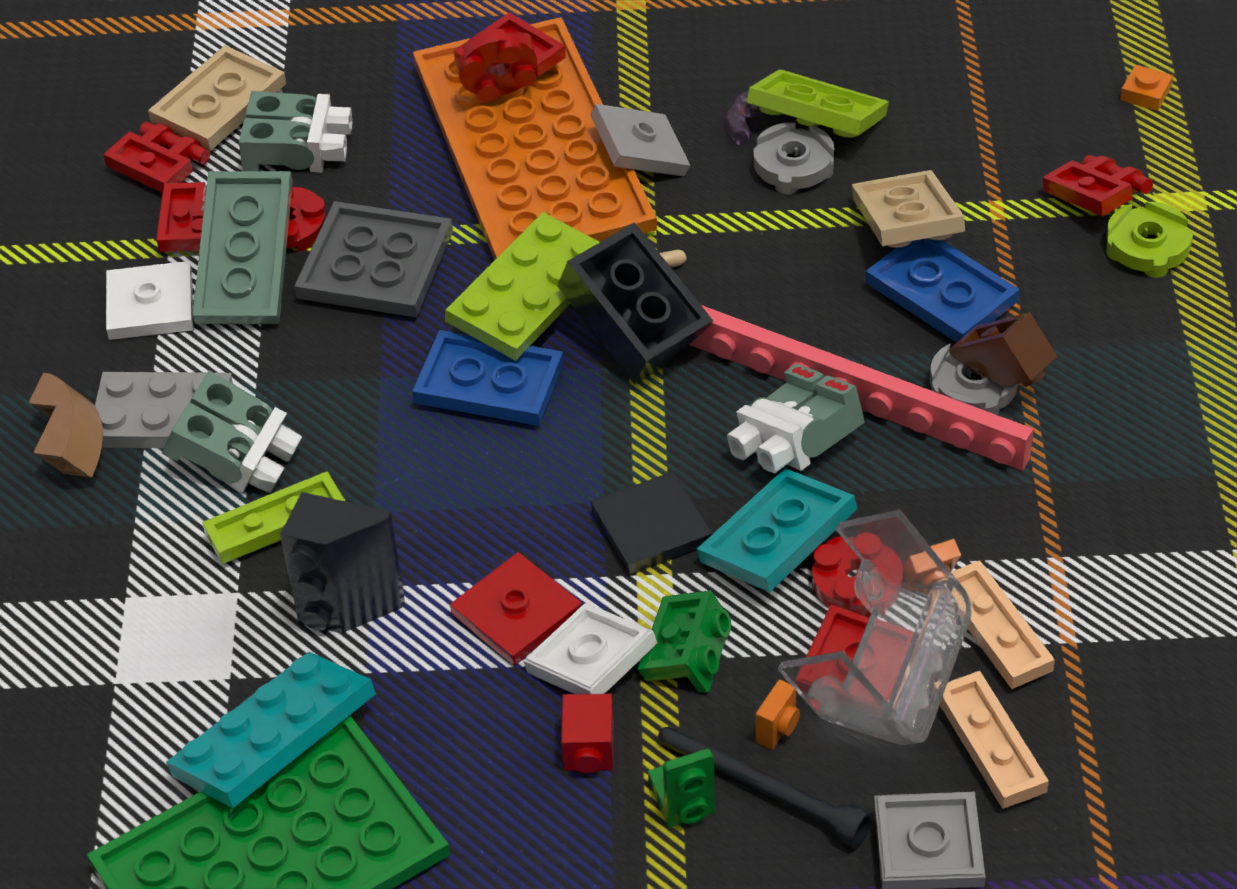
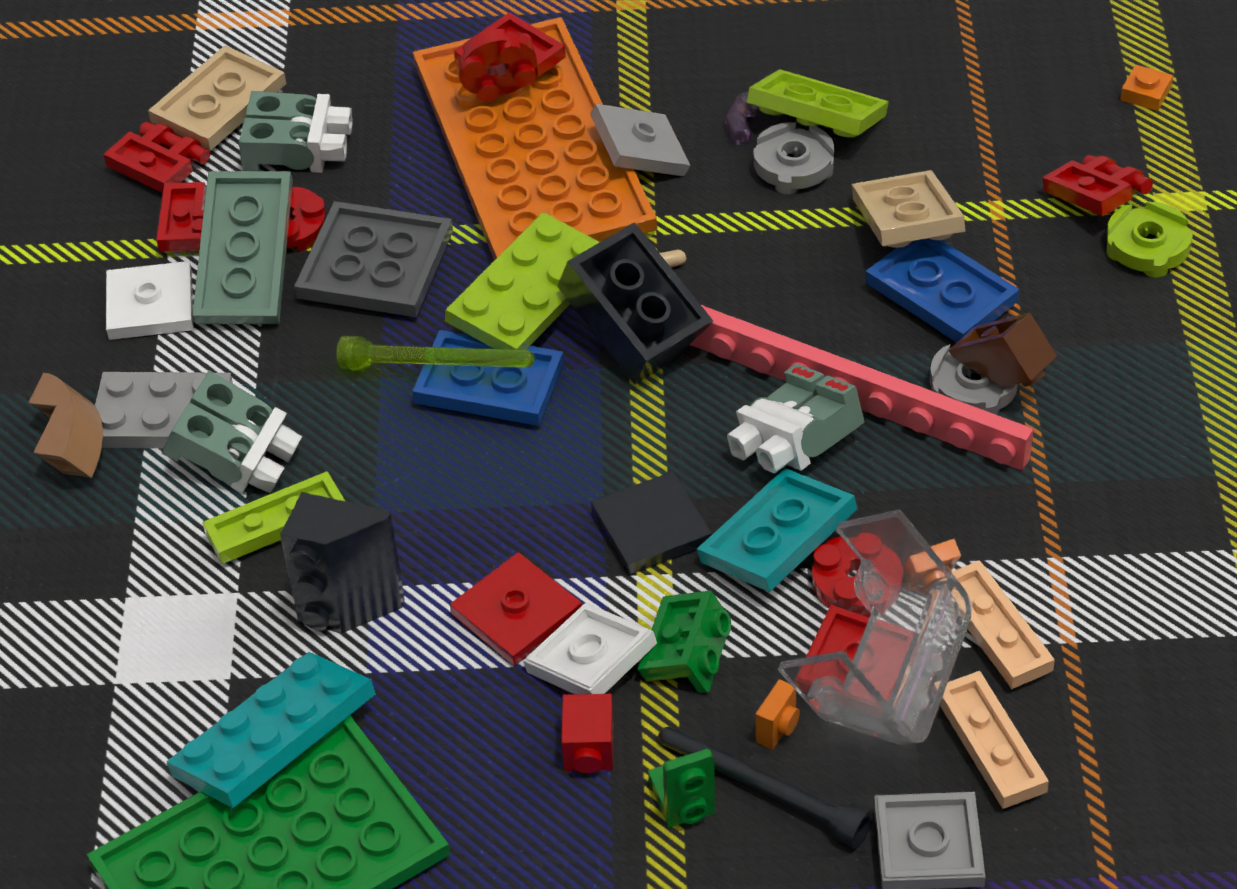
none -> clear neon green piece [337,335,535,370]

